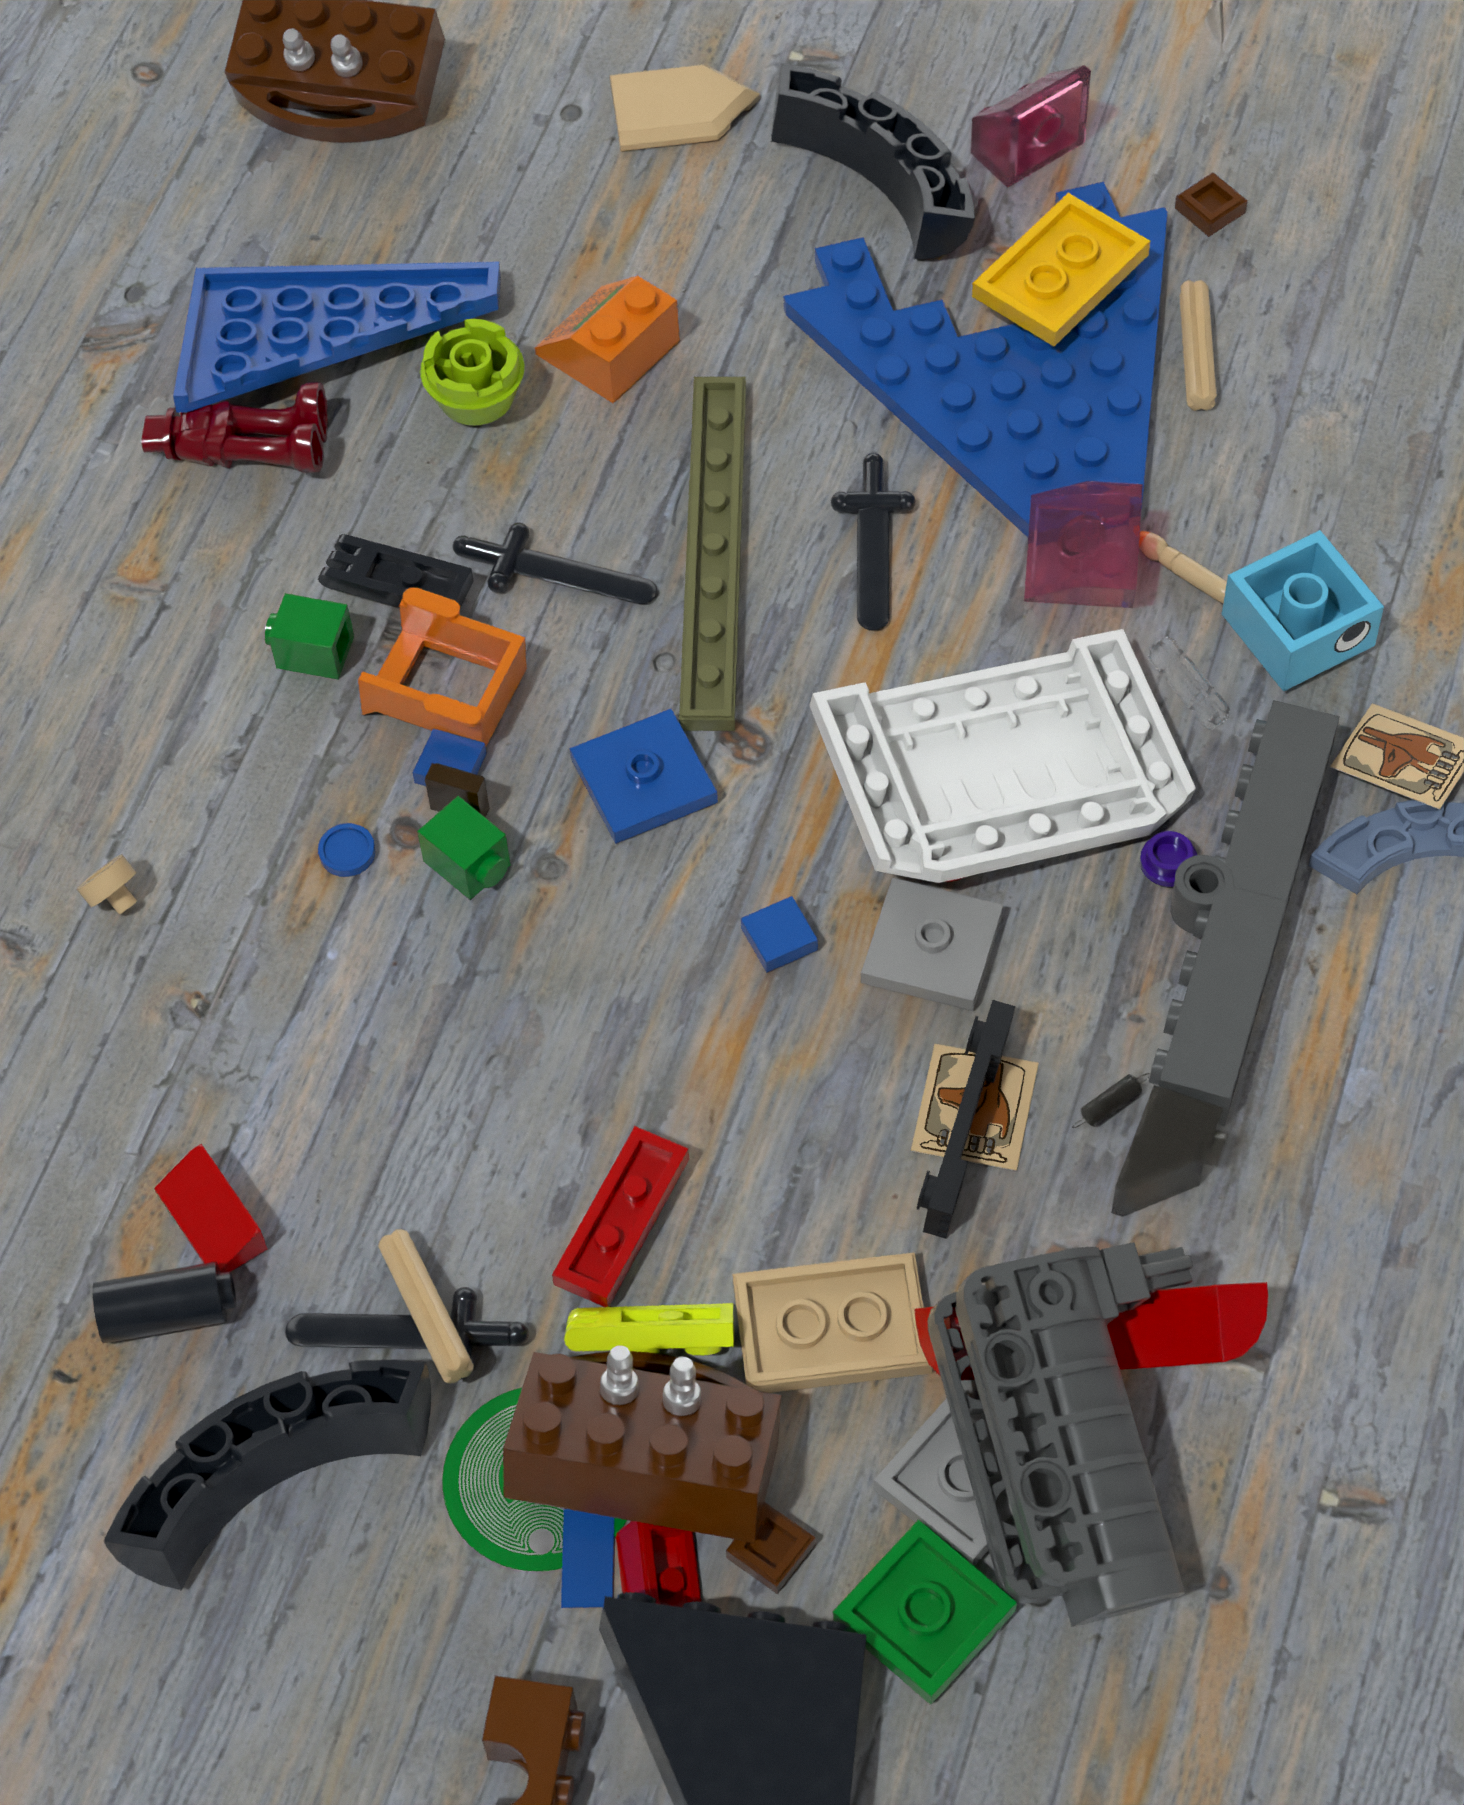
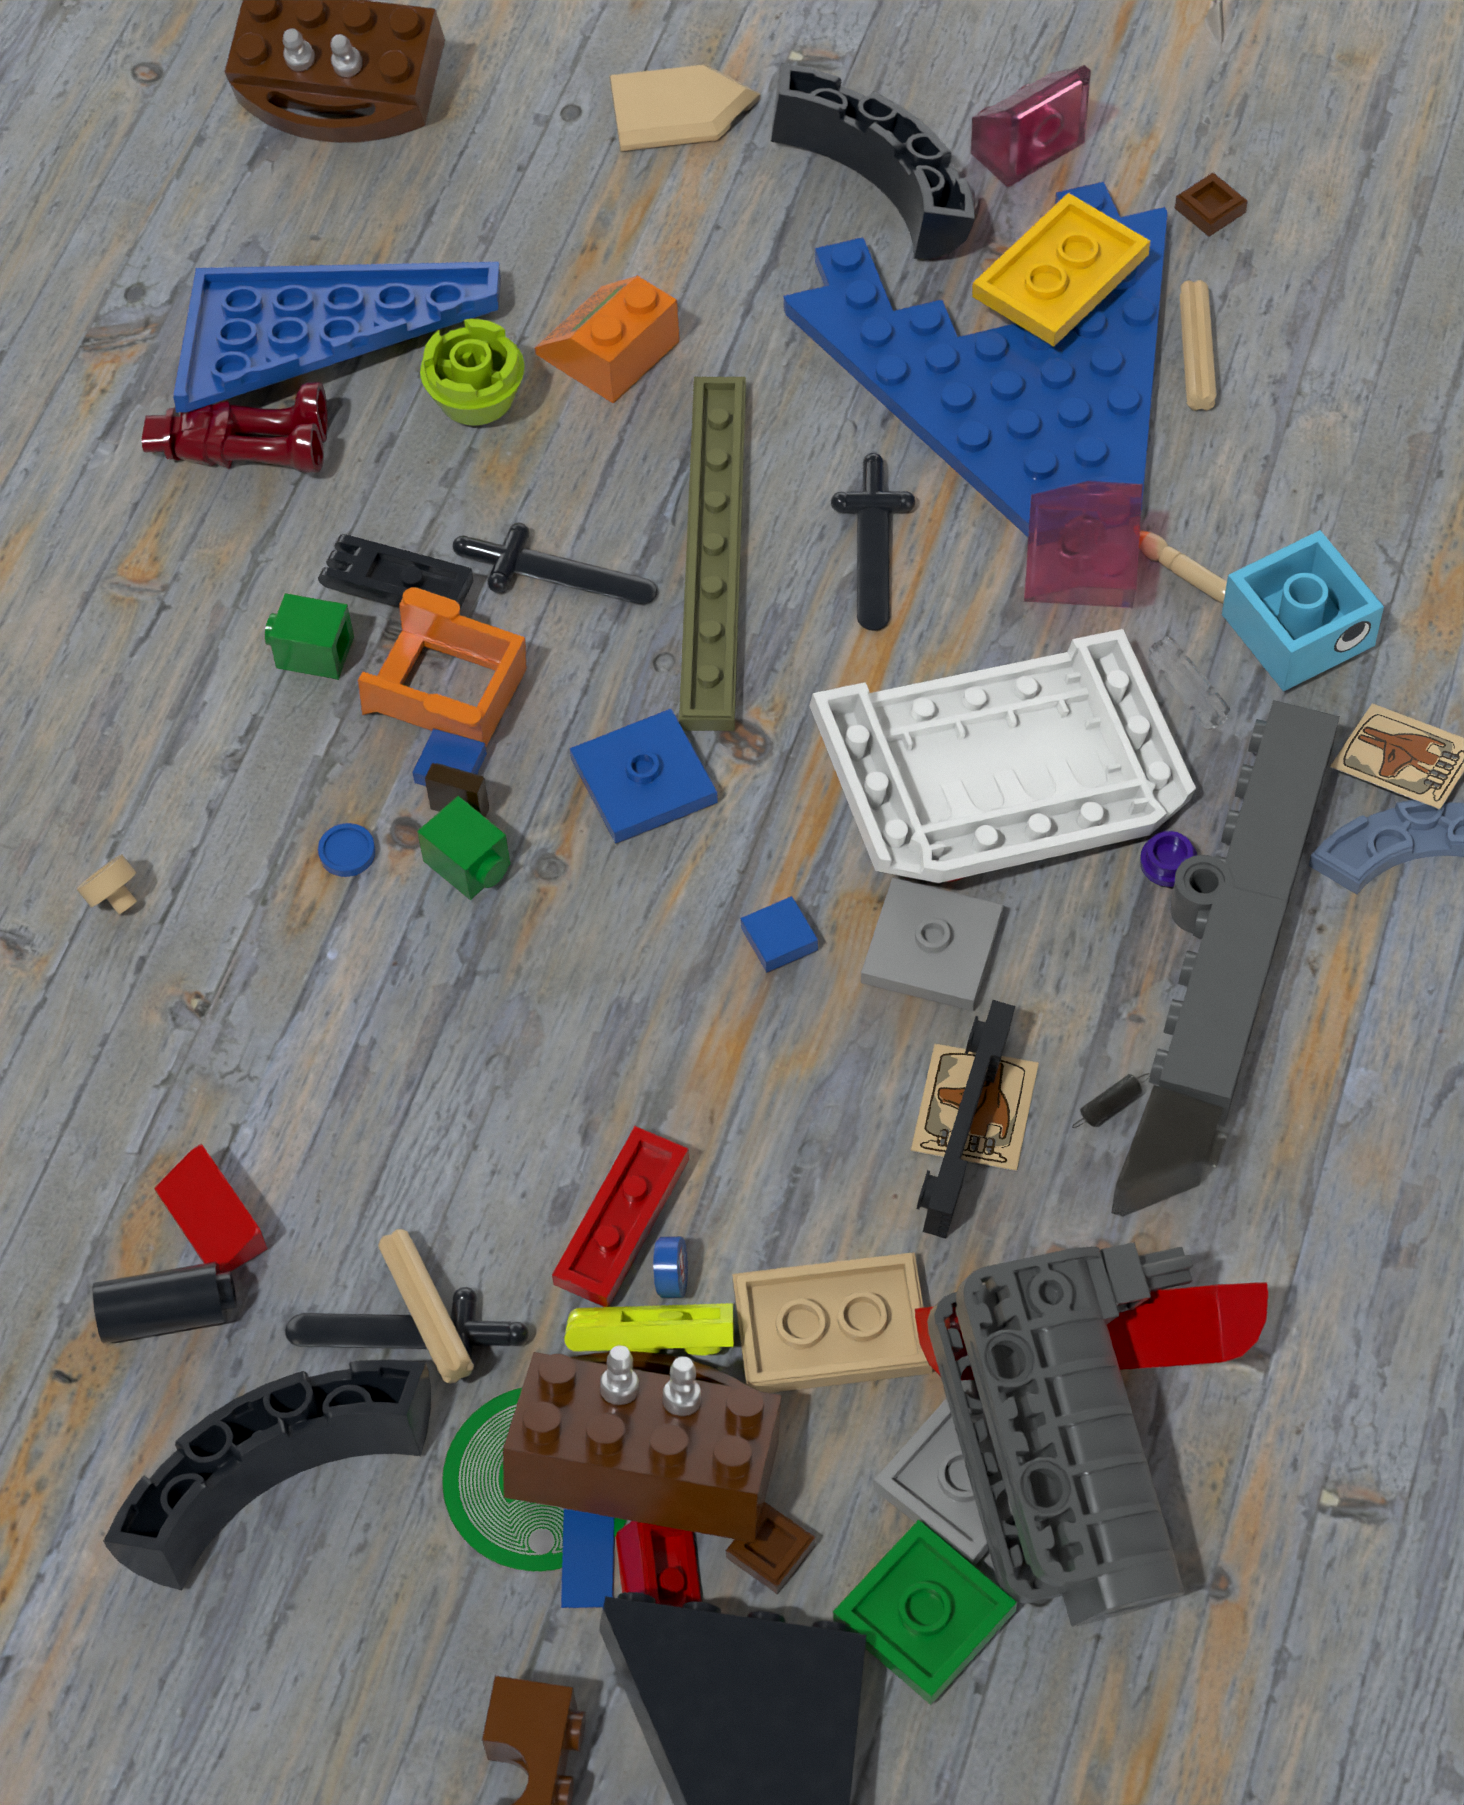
none -> blue tile [653,1236,688,1298]

